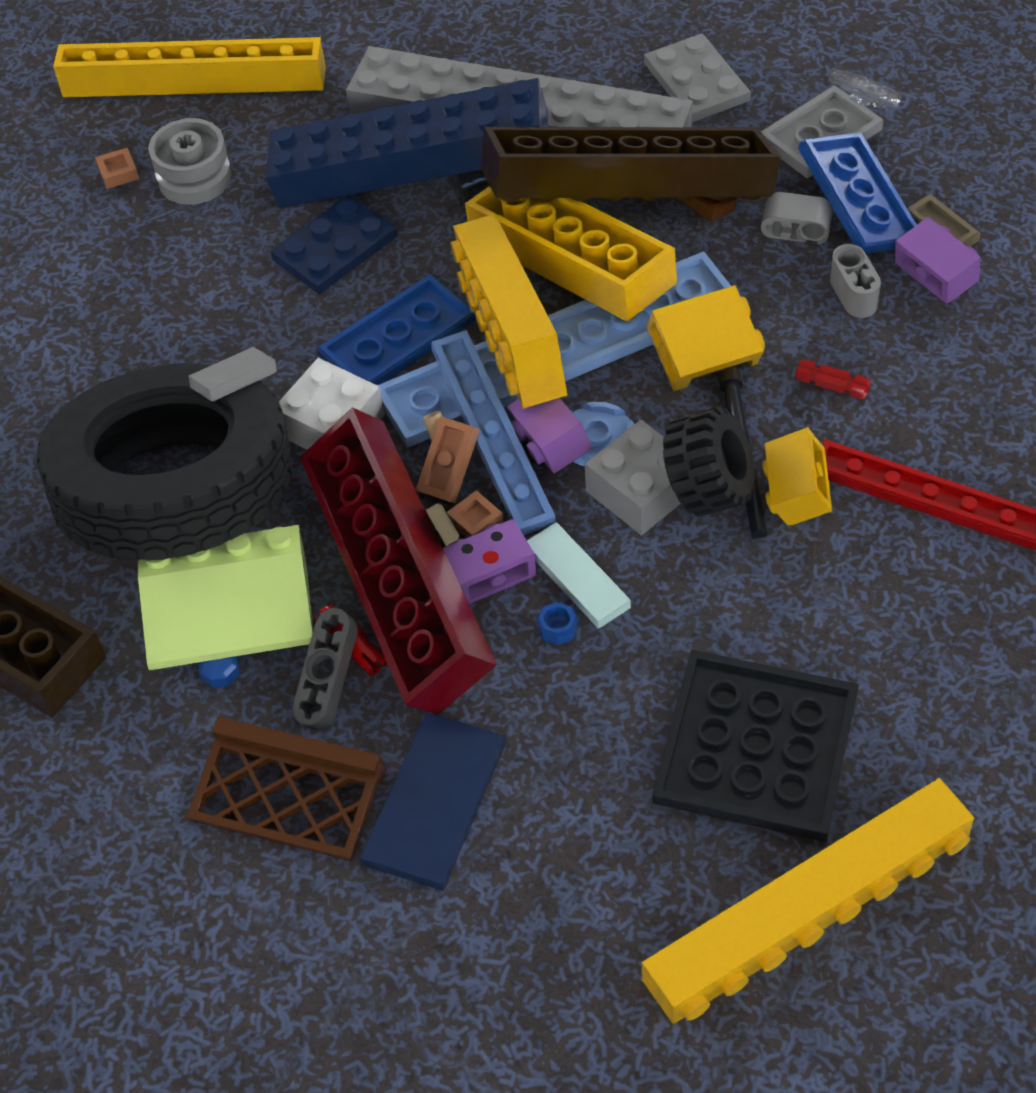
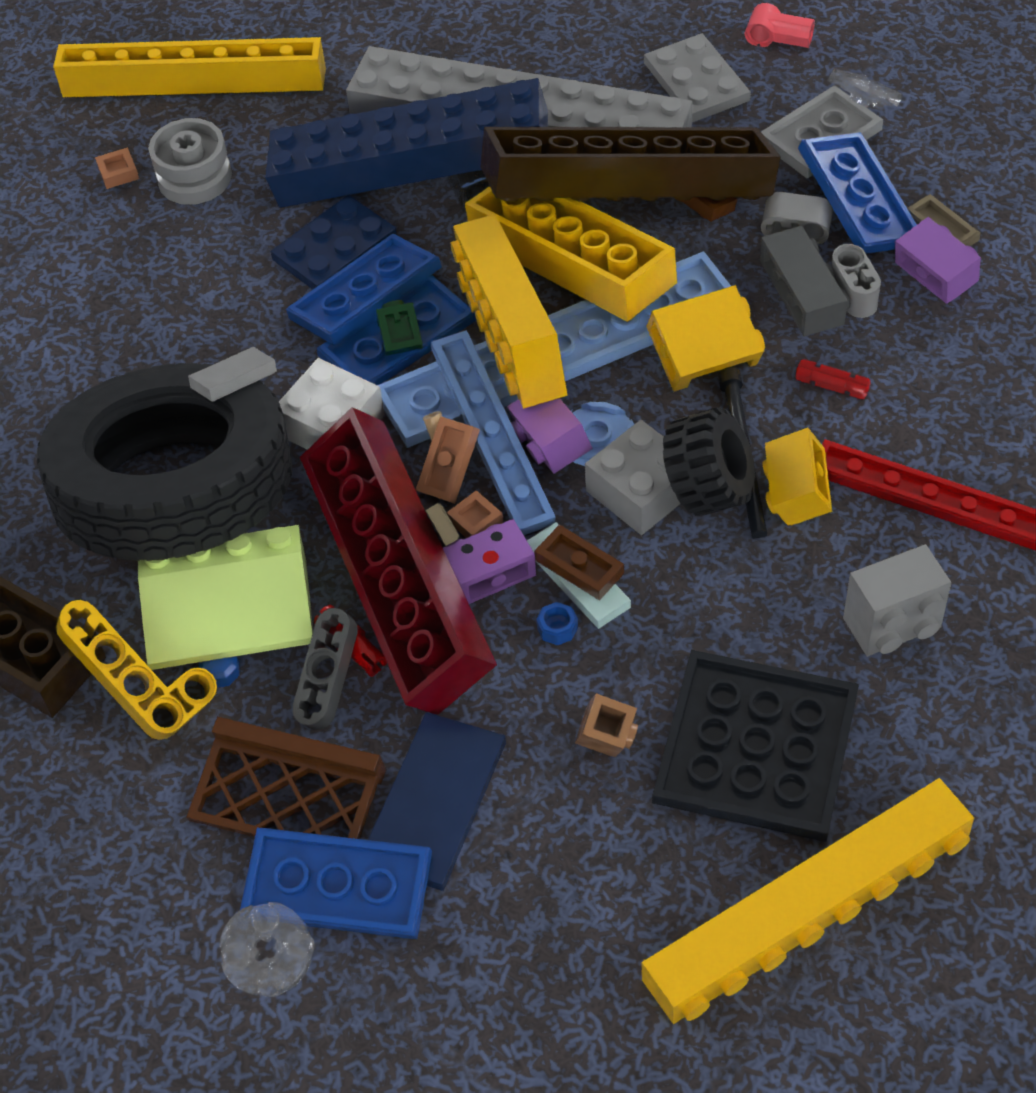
none -> yellow beam [56,600,217,740]
none -> clear plate [219,902,315,998]
none -> blue tile [239,827,432,940]
none -> blue tile [286,234,442,345]
none -> dark green bracket [376,300,423,356]
none -> reddish brown plate [534,524,624,601]
none -> medium nougat brick [575,693,638,757]
none -> coral piece [745,3,815,48]
none -> dark grey brick [760,225,850,337]
none -> light grey brick [843,544,951,657]

